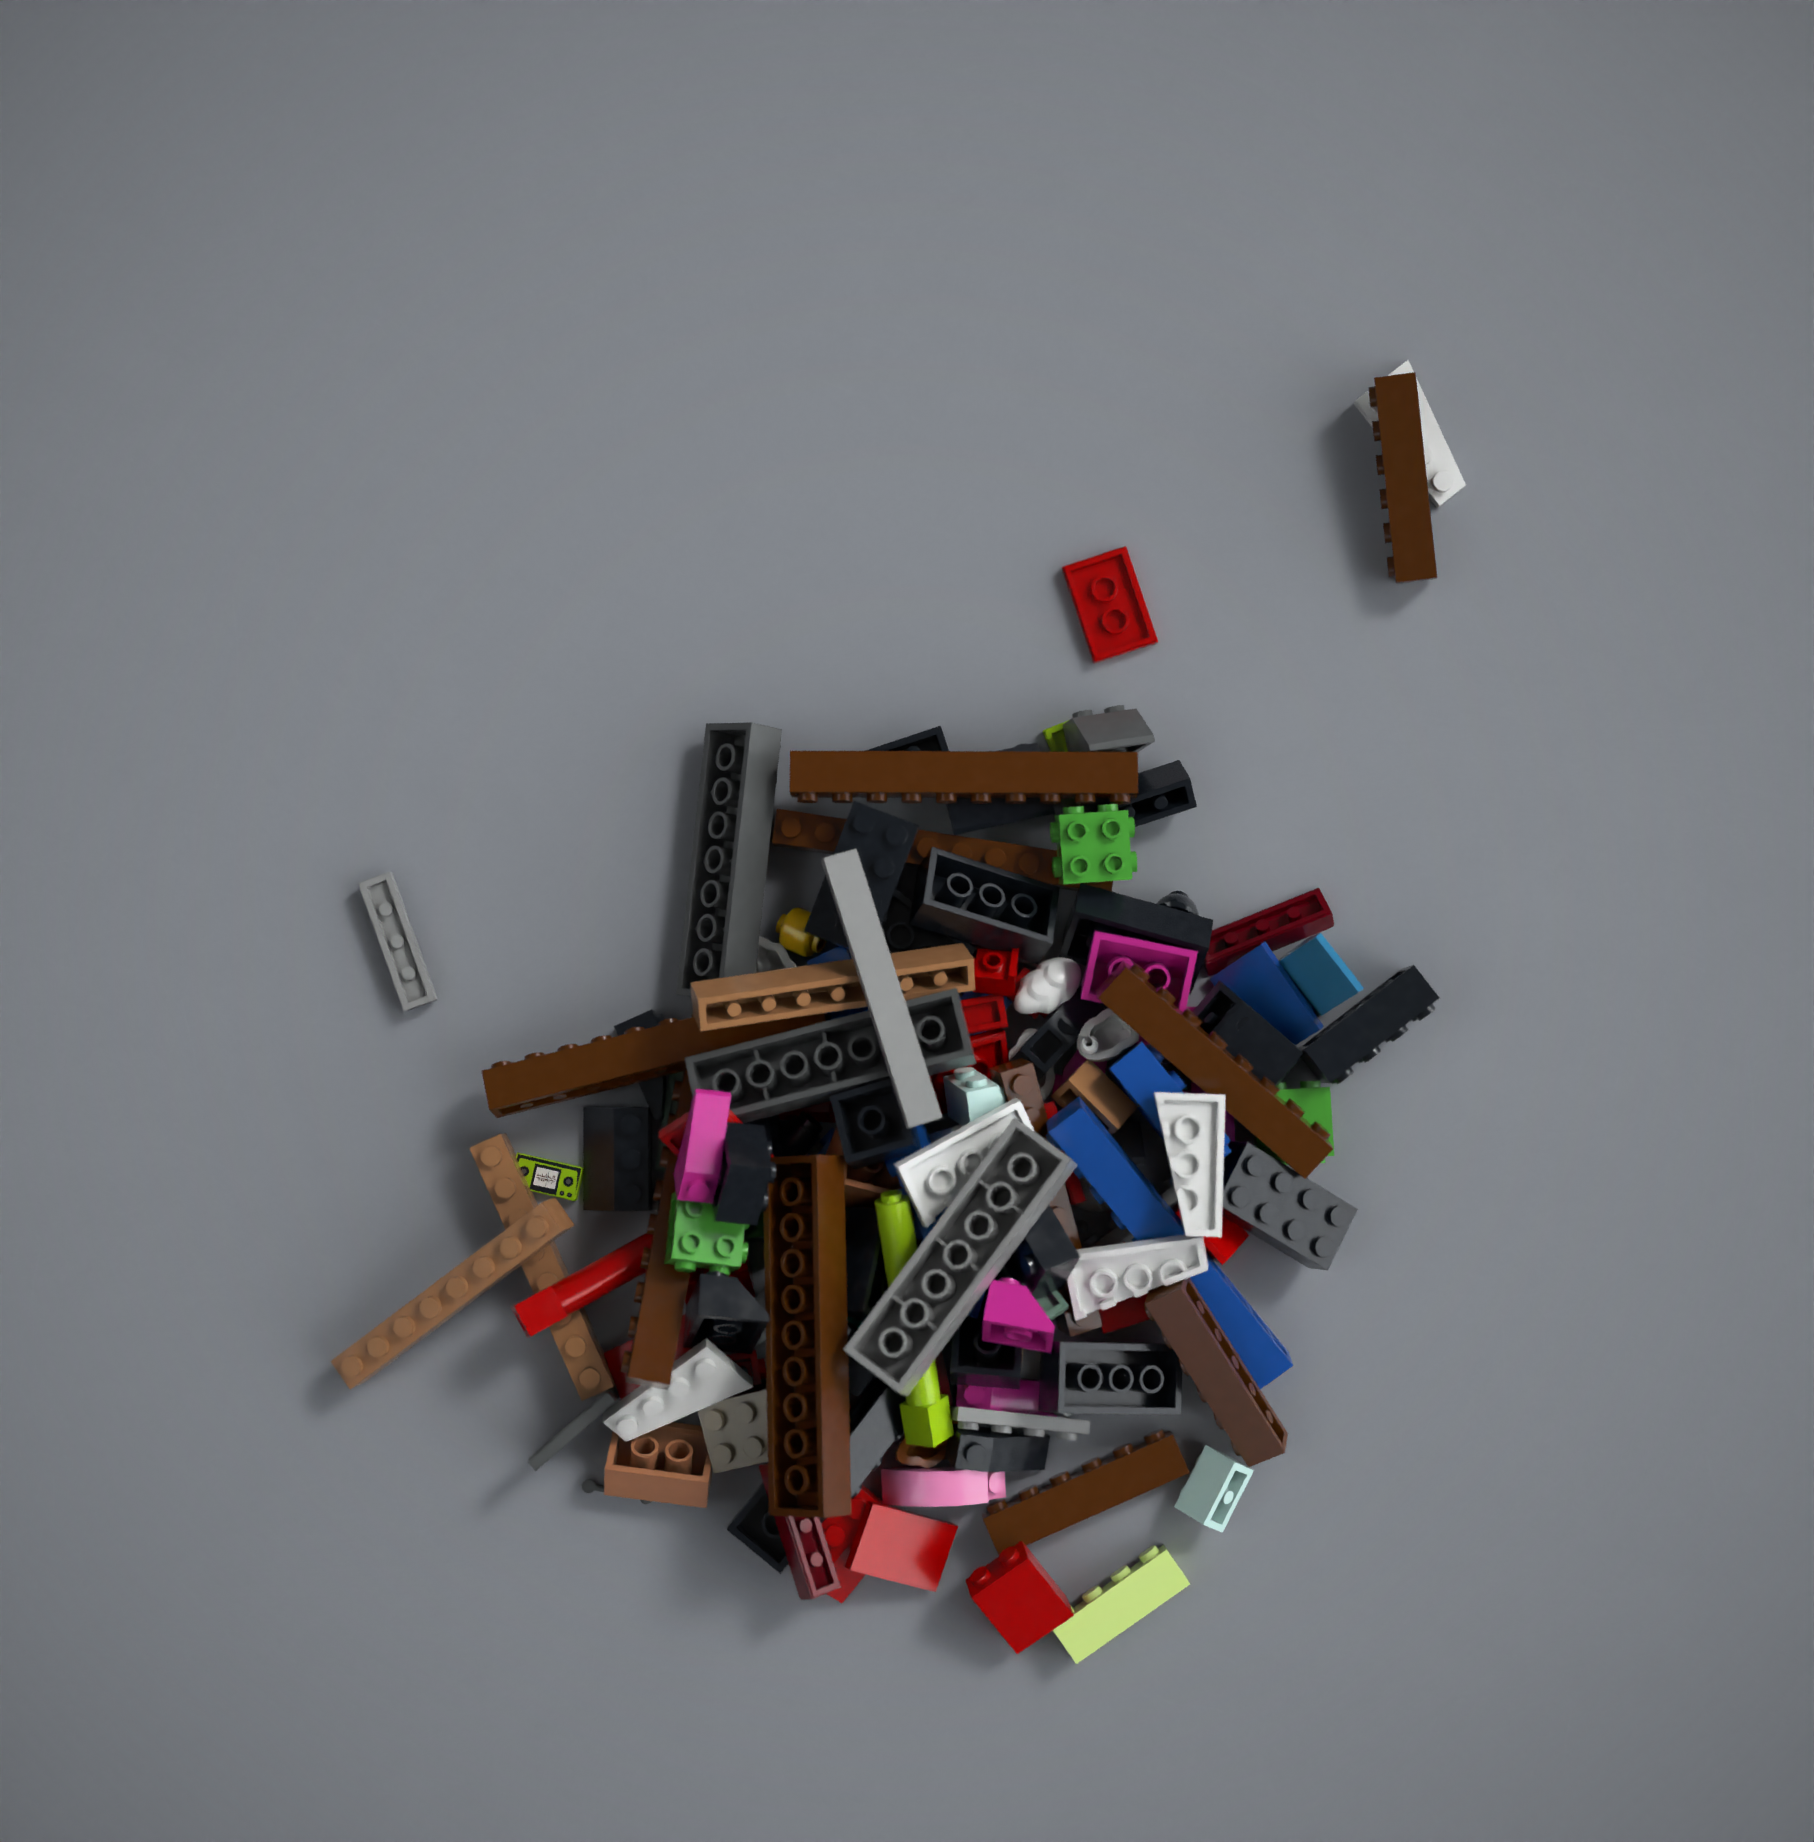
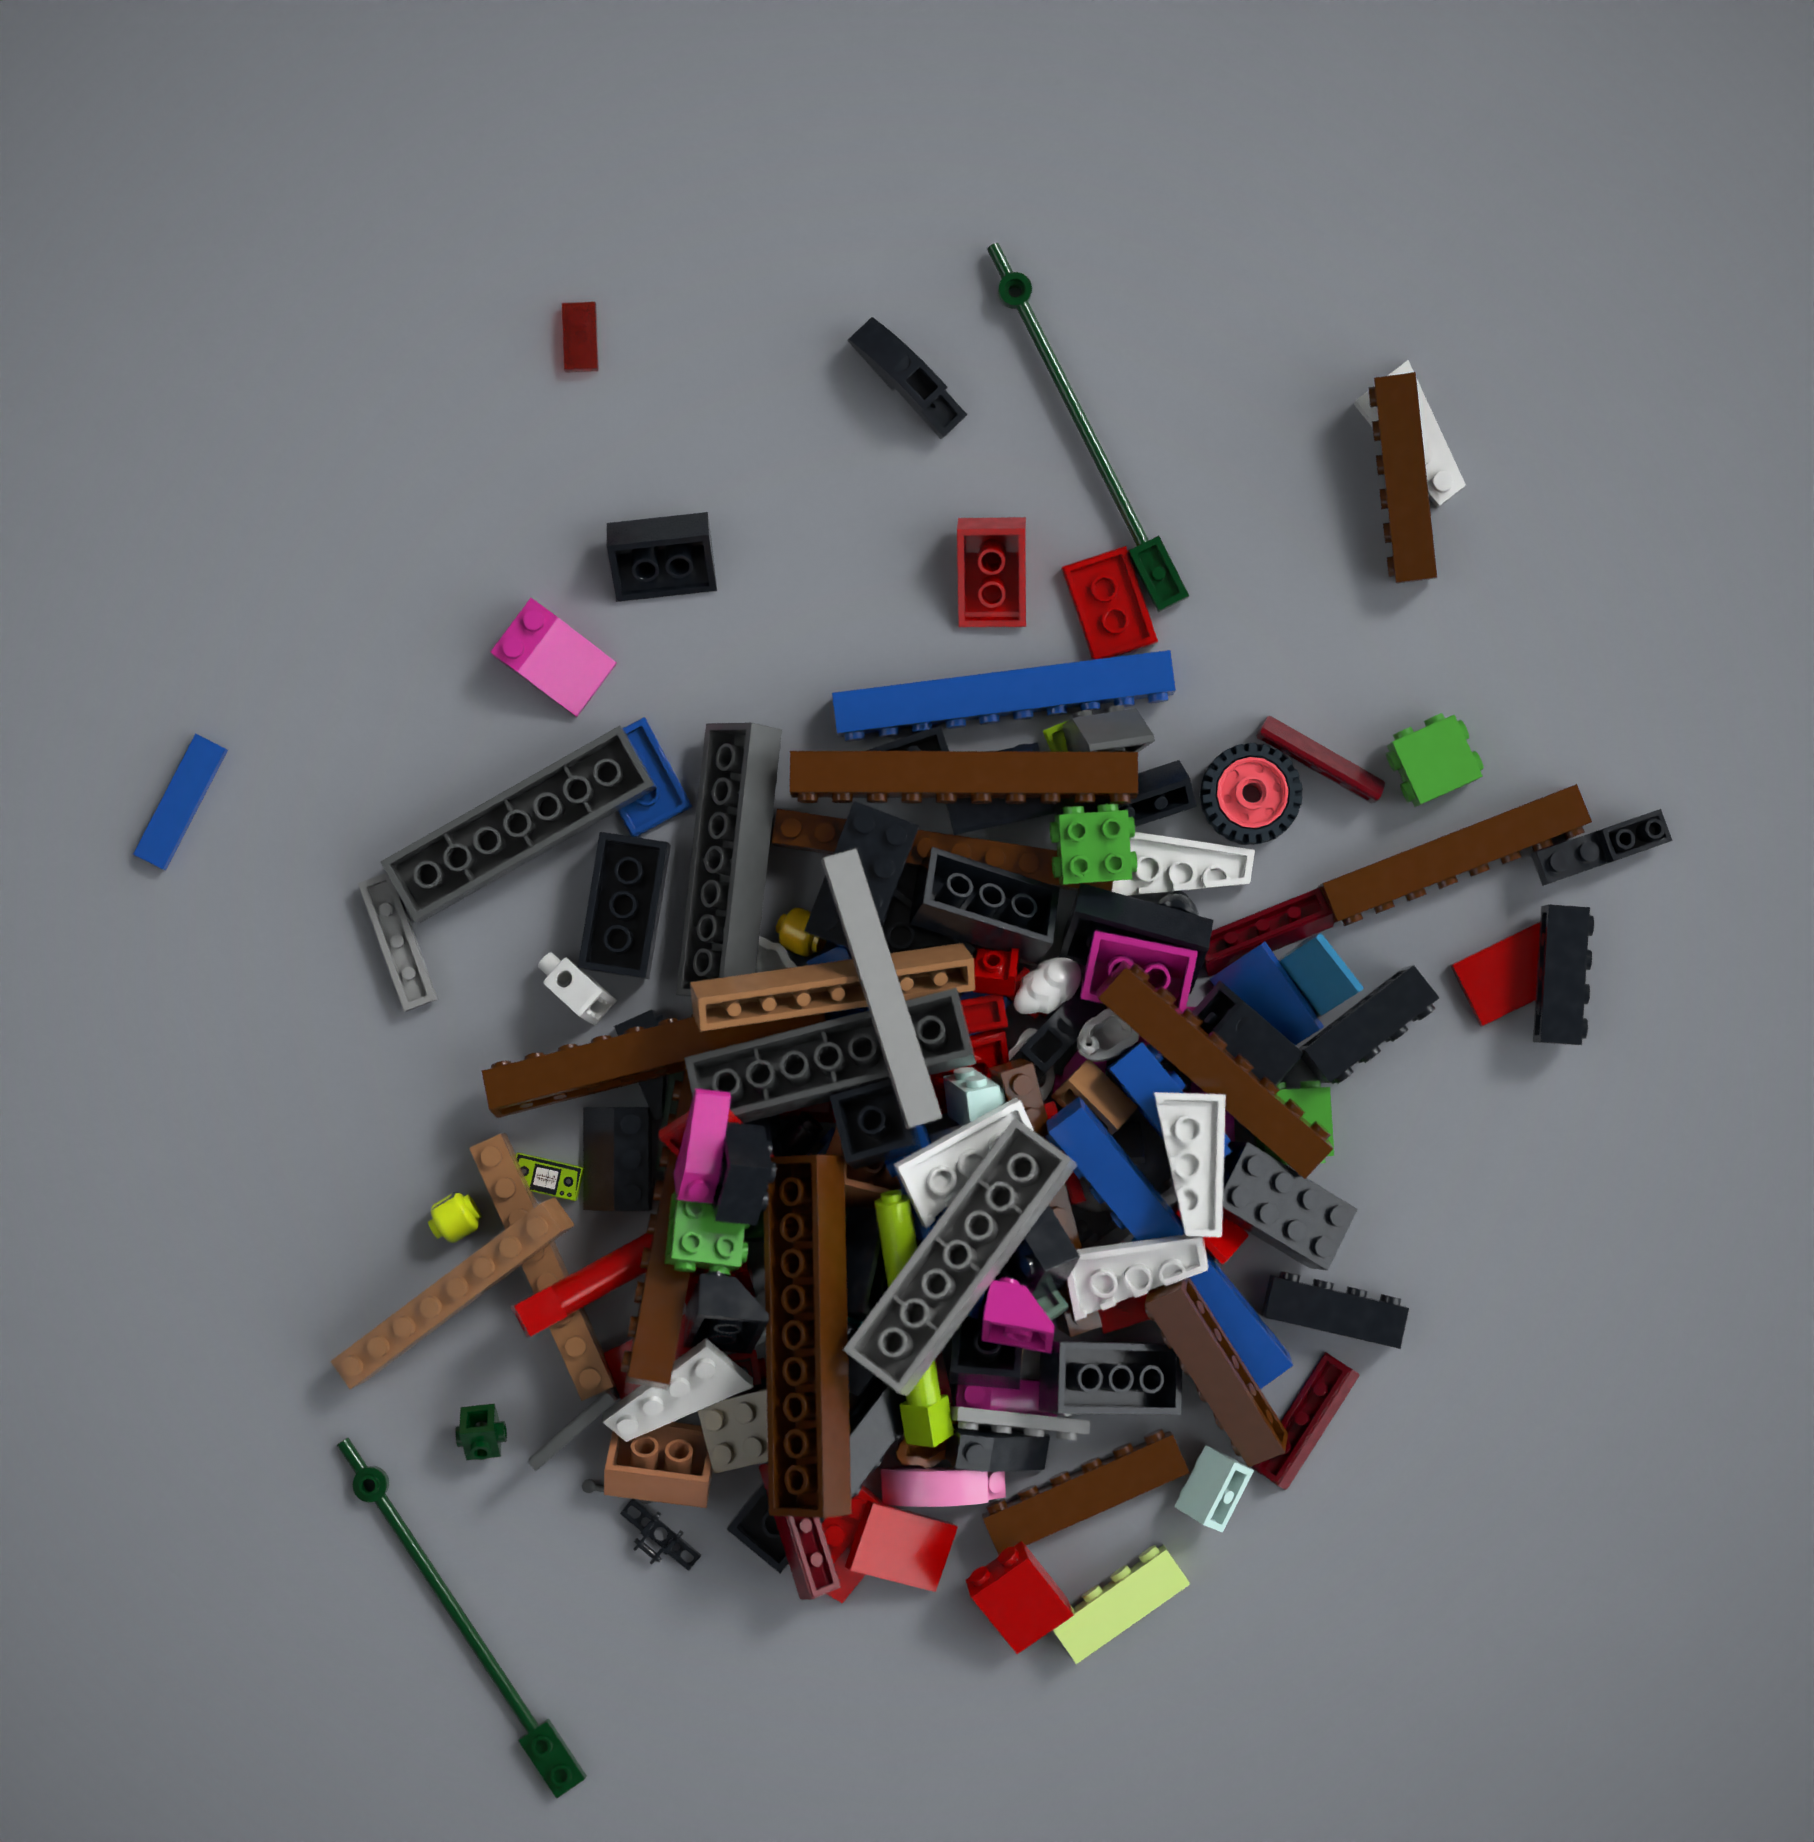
none -> blue tile [133,734,228,870]
none -> dark green bar [337,1437,587,1799]
none -> dark grey brick [380,726,657,923]
none -> neon yellow head [428,1192,482,1243]
none -> dark green brick [455,1403,507,1460]
none -> dark pink slope [490,598,617,717]
none -> white torso [538,952,618,1026]
none -> clear red plate [562,302,599,373]
none -> black brick [578,832,671,980]
none -> black slope [607,512,717,602]
none -> blue tile [618,717,693,837]
none -> black piece [620,1499,701,1571]
none -> blue brick [832,650,1176,742]
none -> black slope [847,317,967,439]
none -> red slope [957,517,1026,627]
none -> dark green bar [987,242,1189,613]
none -> white wing [1112,832,1255,896]
none -> wheel [1200,743,1303,845]
none -> dark red slope [1251,1352,1360,1490]
none -> dark red slope [1256,716,1385,804]
none -> black brick [1261,1271,1409,1349]
none -> reddish brown brick [1318,784,1592,926]
none -> bright green brick [1386,713,1484,807]
none -> red tile [1450,922,1540,1026]
none -> black slope [1531,809,1672,886]
none -> black brick [1533,904,1594,1045]

